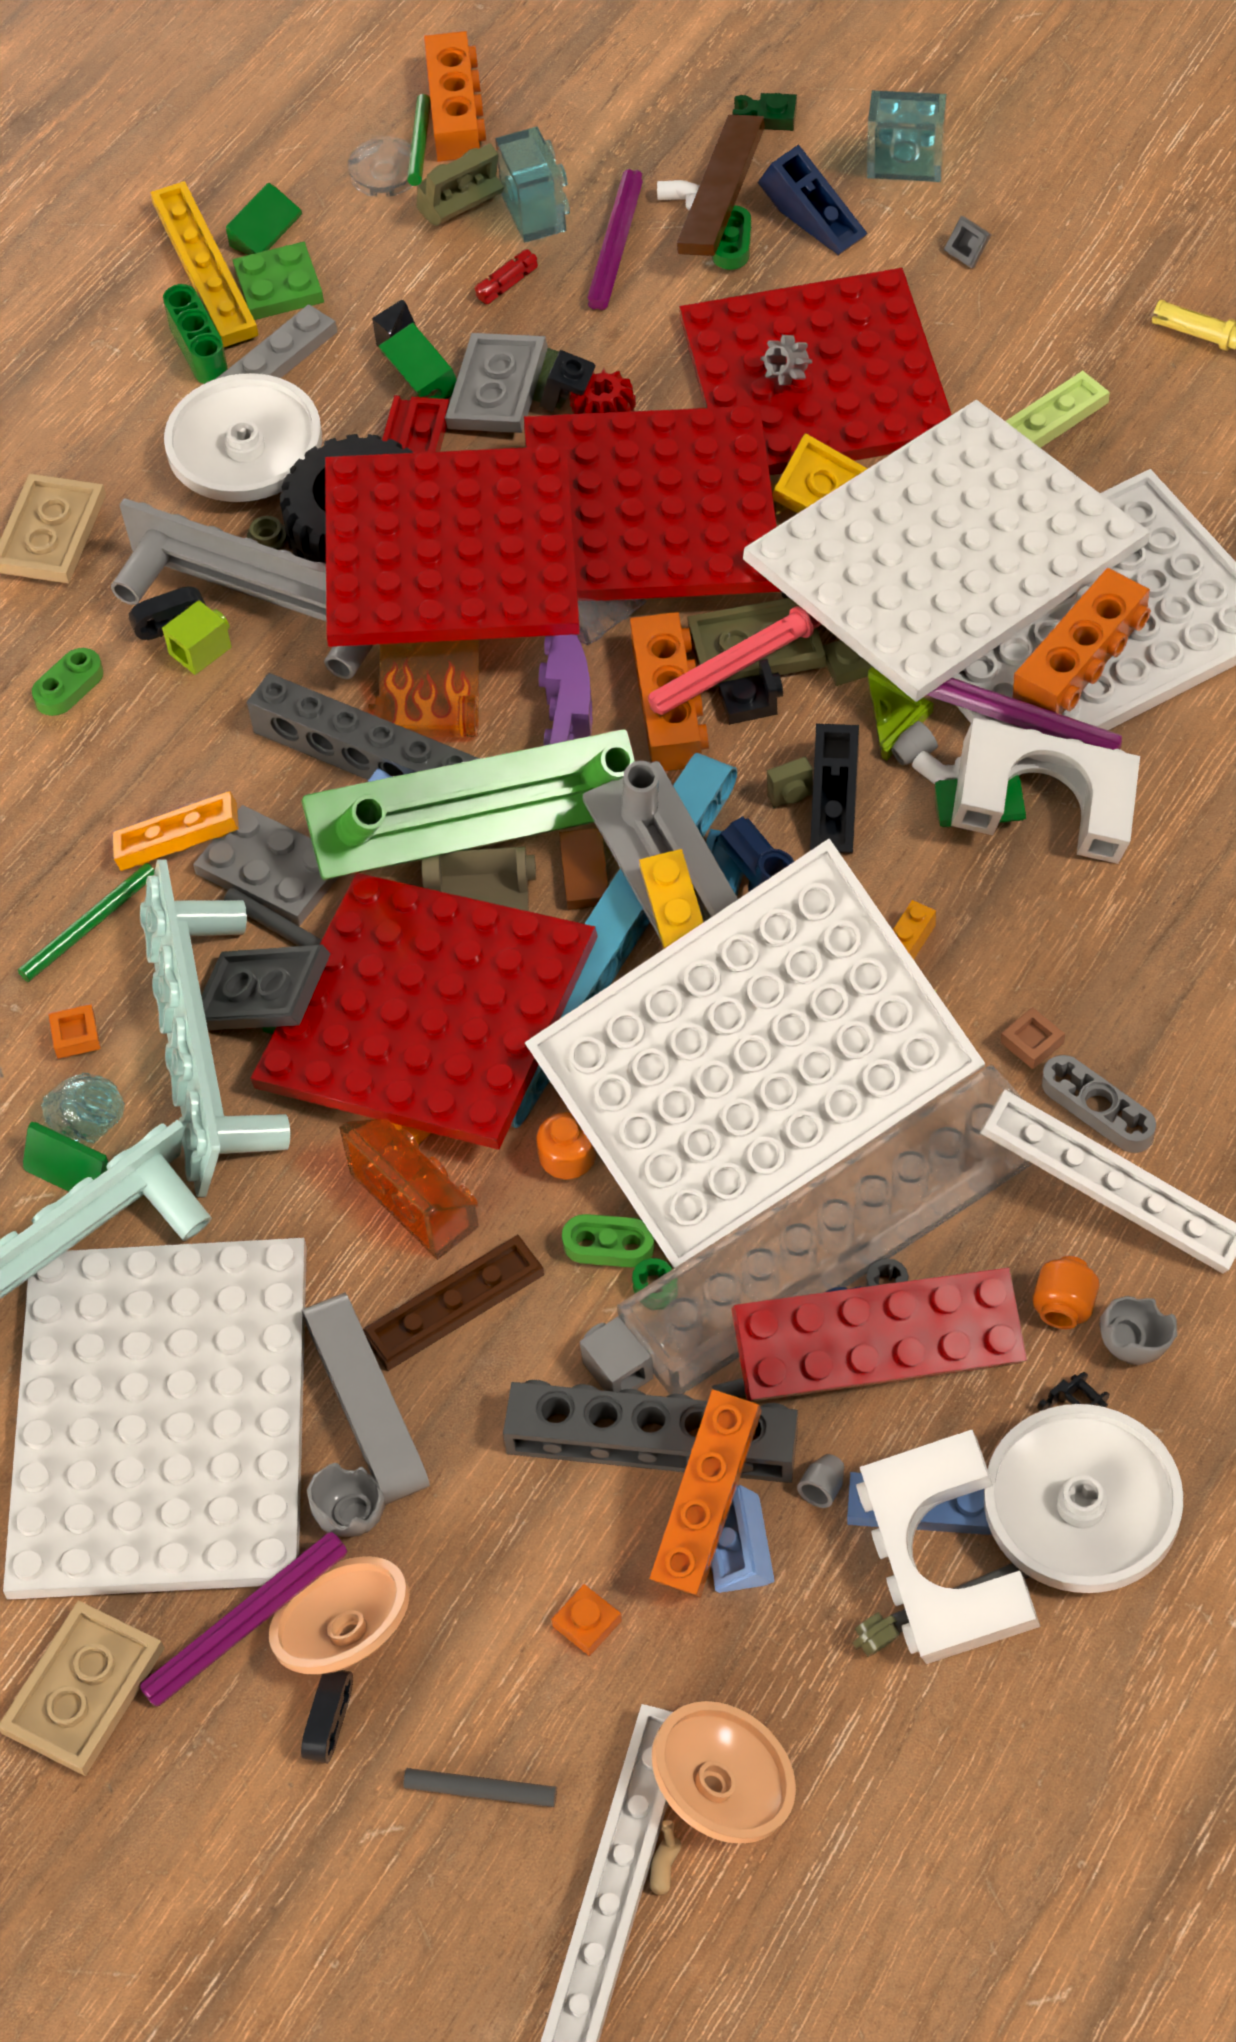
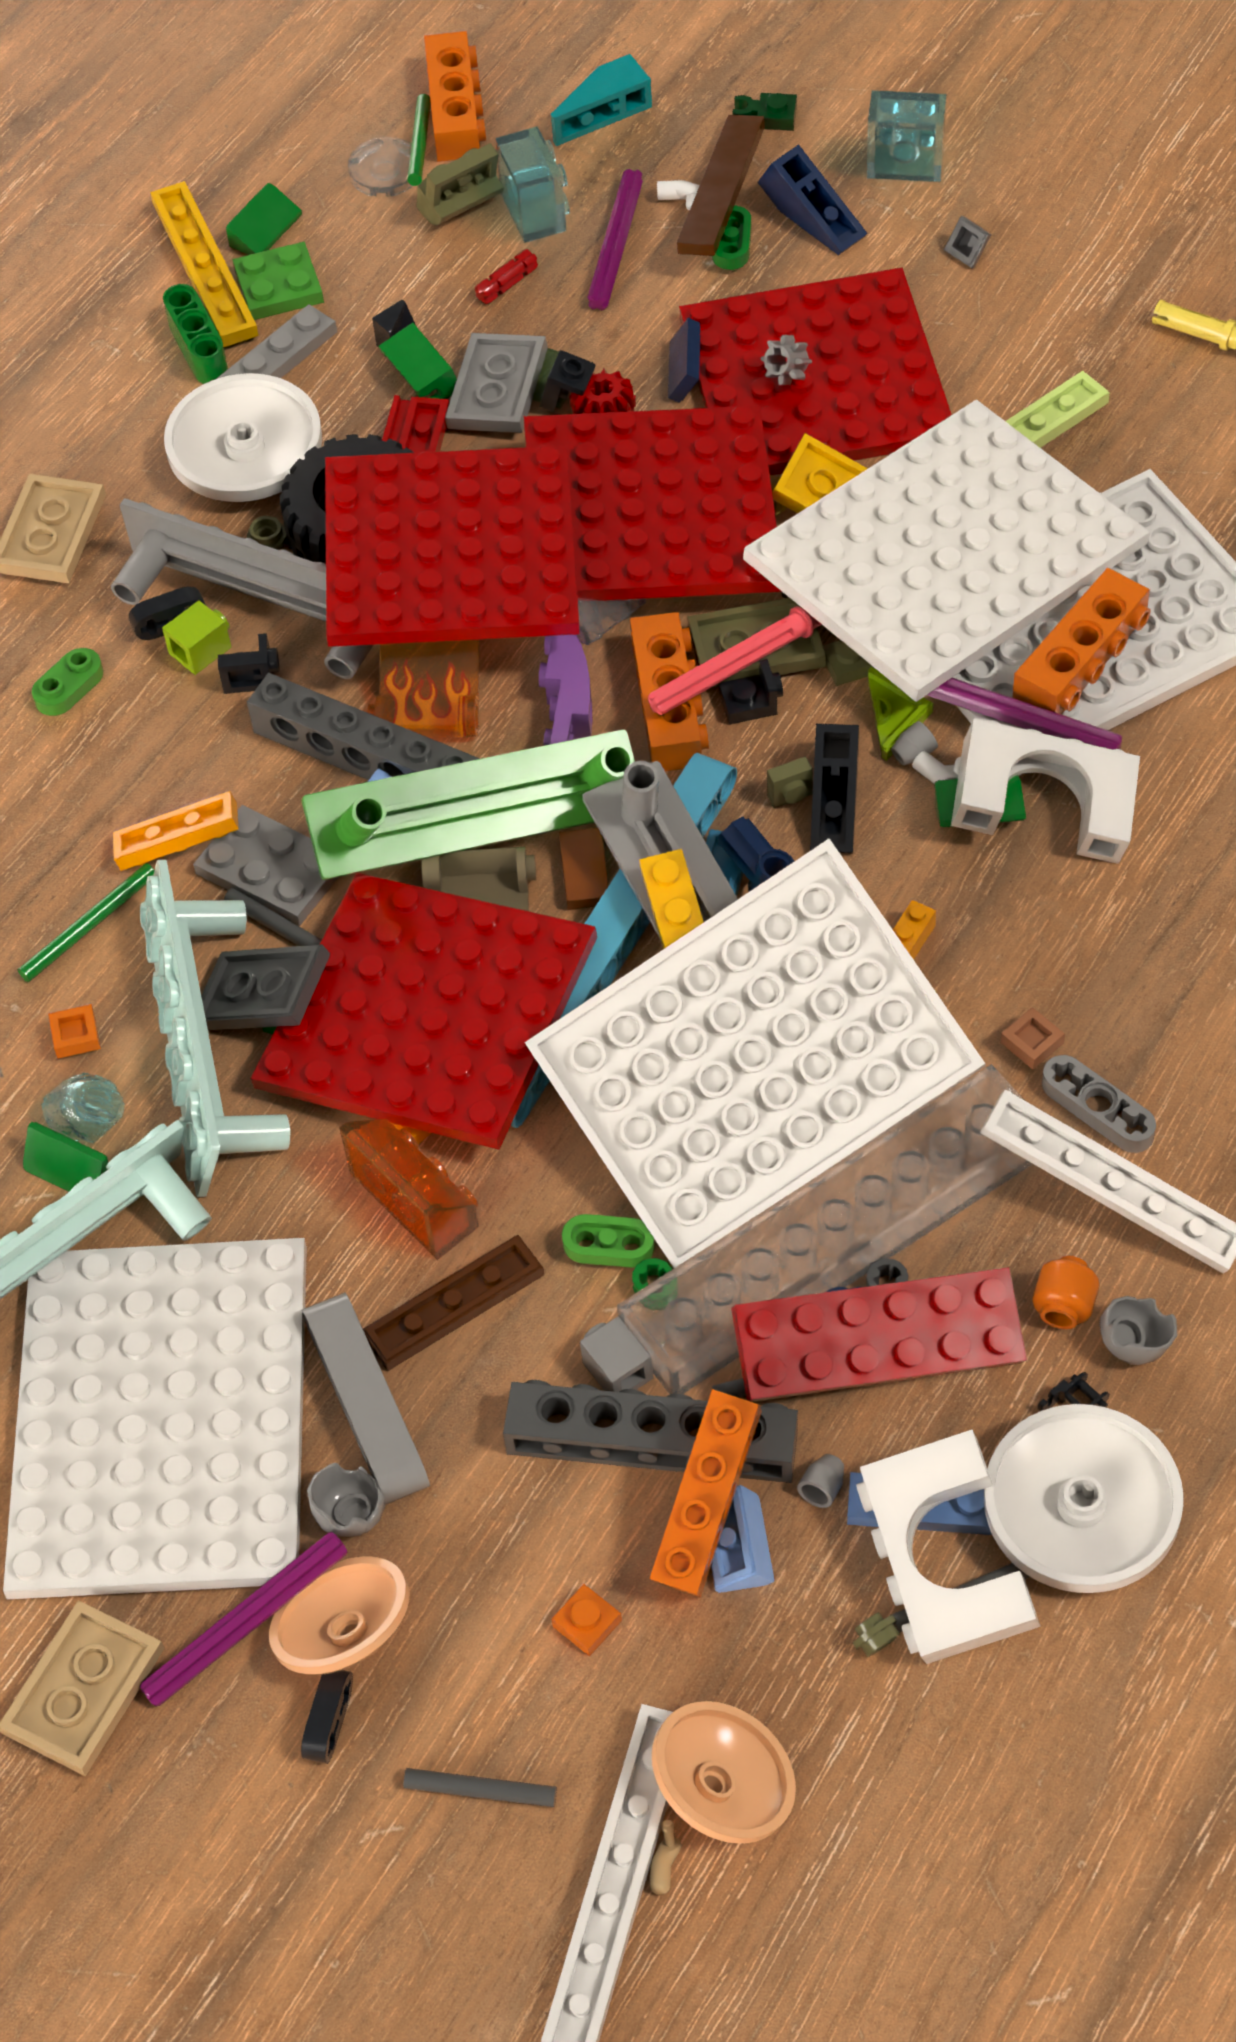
orange head [536,1112,597,1180] -> none
none -> black bracket [218,633,280,694]
none -> teal slope [551,54,652,146]
none -> dark blue tile [668,318,701,403]

